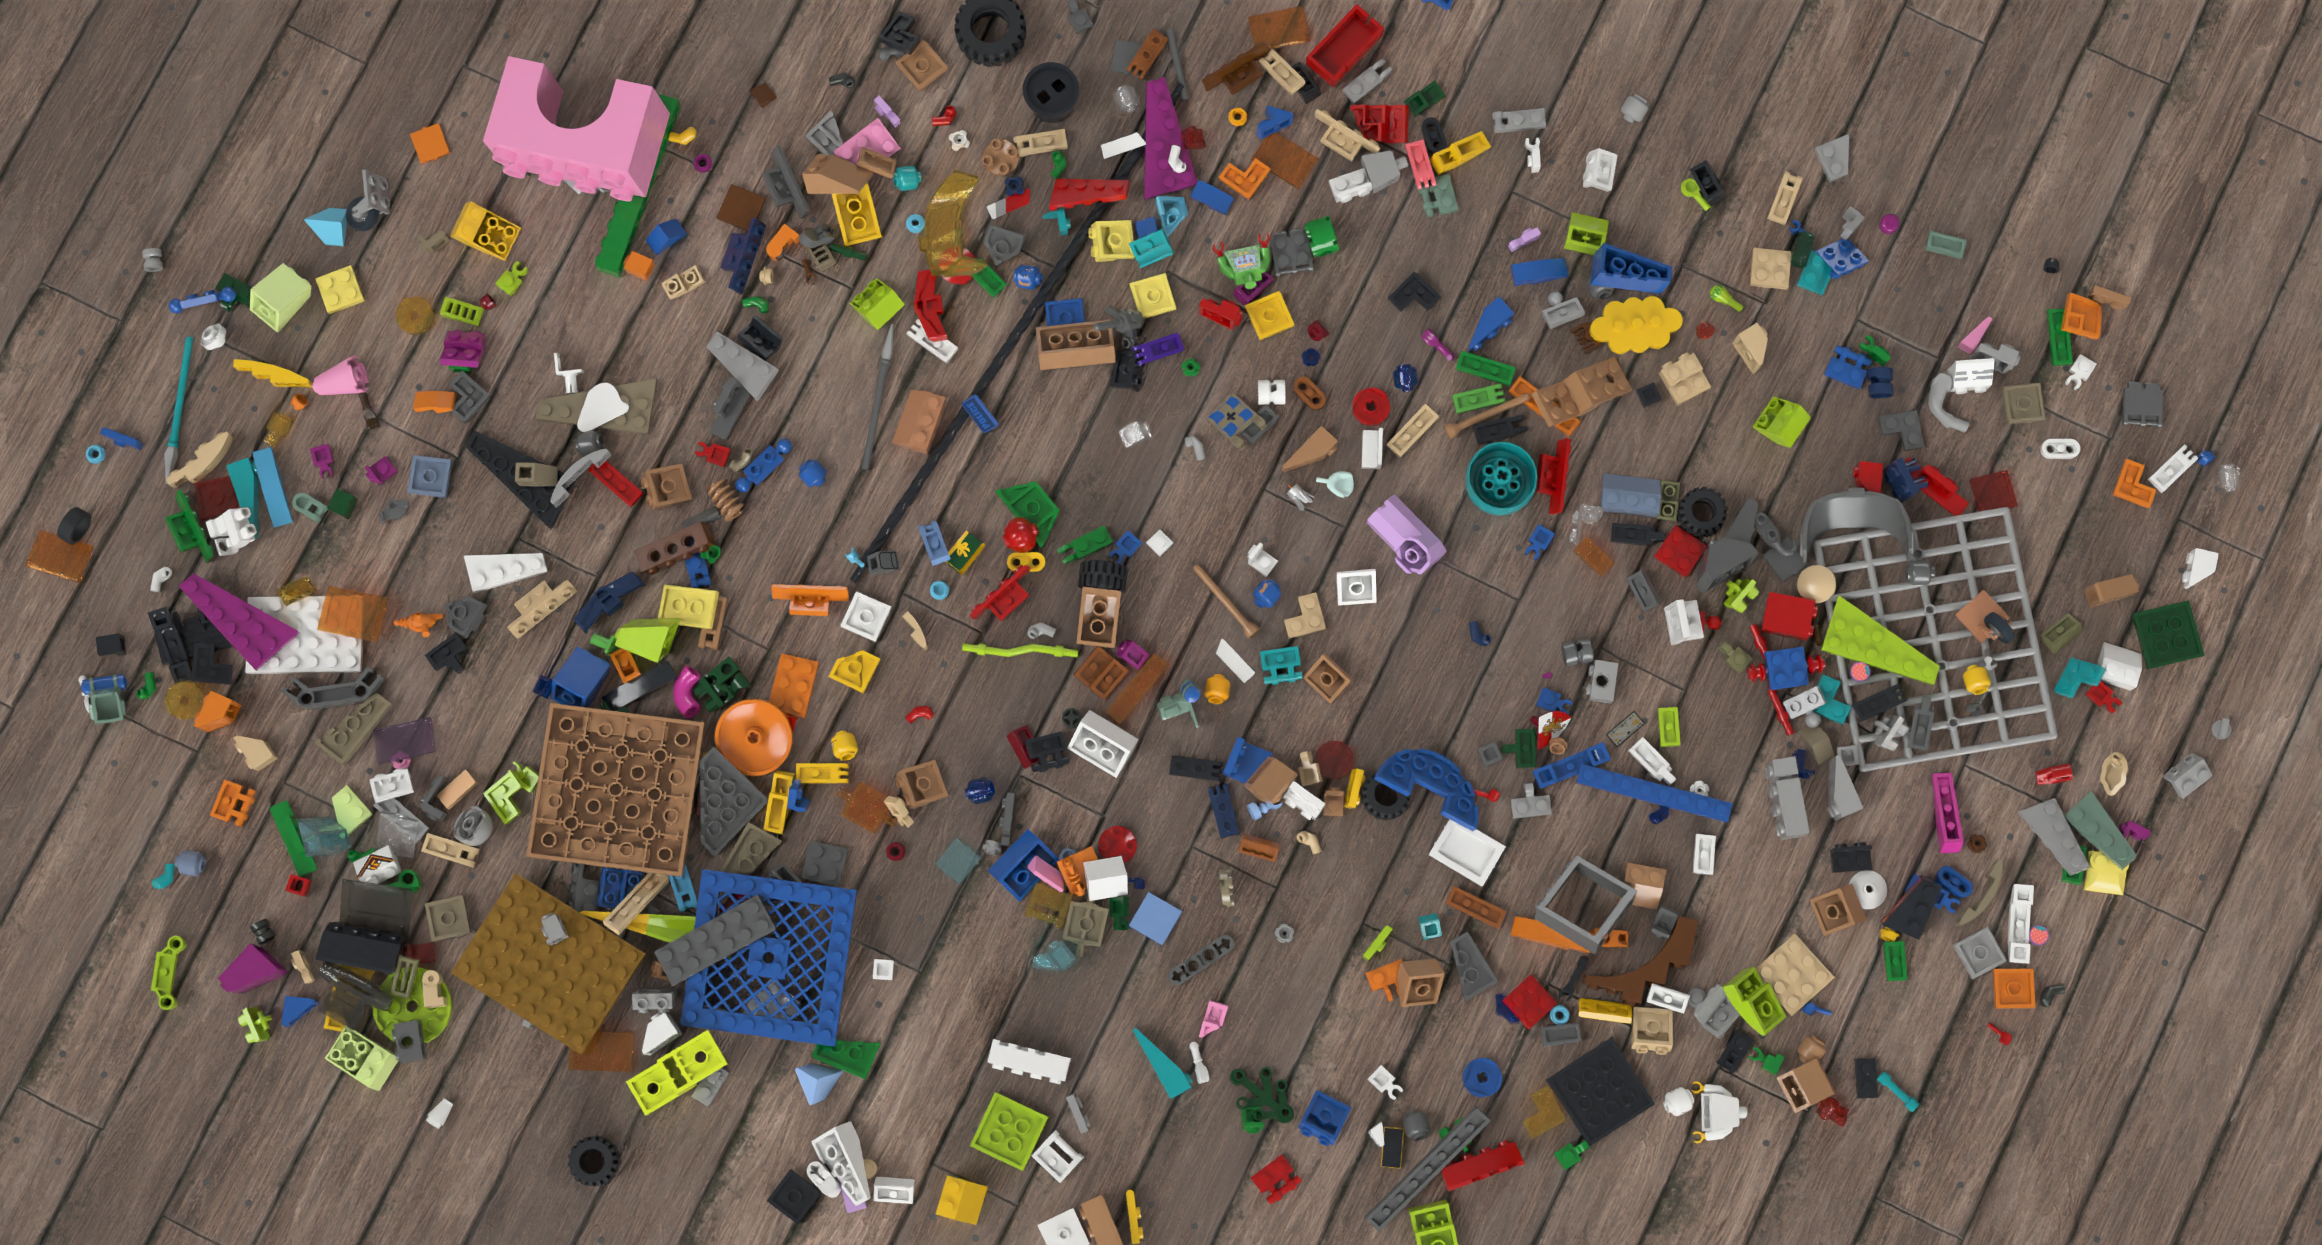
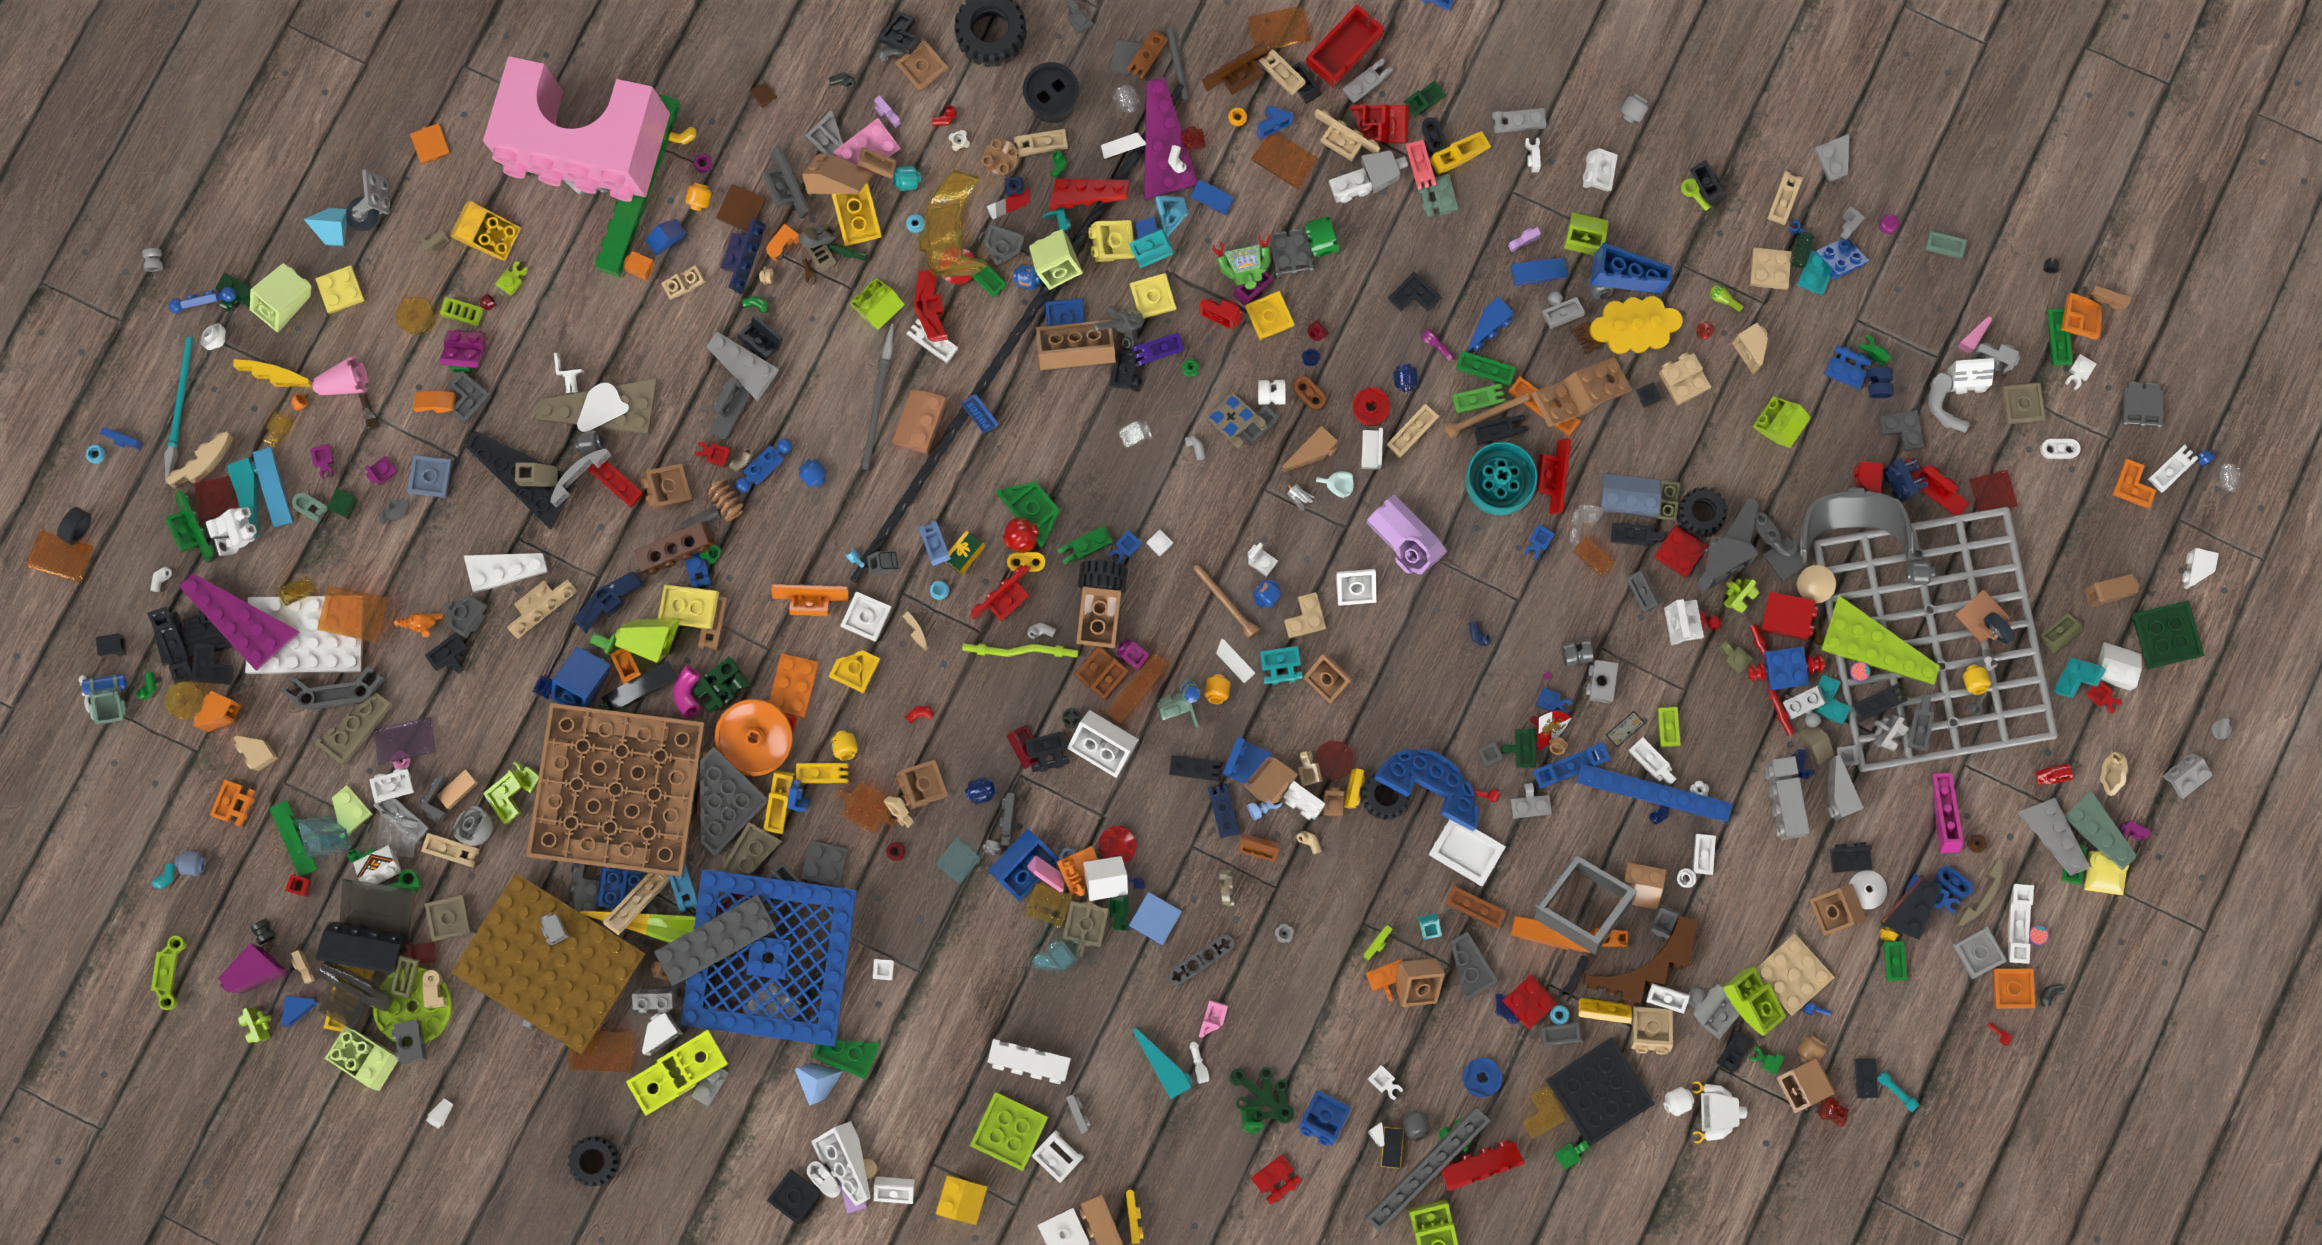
orange plate [1218,158,1271,200] -> none
none -> light orange head [685,183,712,211]
none -> yellowish green slope [1029,229,1083,290]
none -> white plate [1677,868,1697,888]

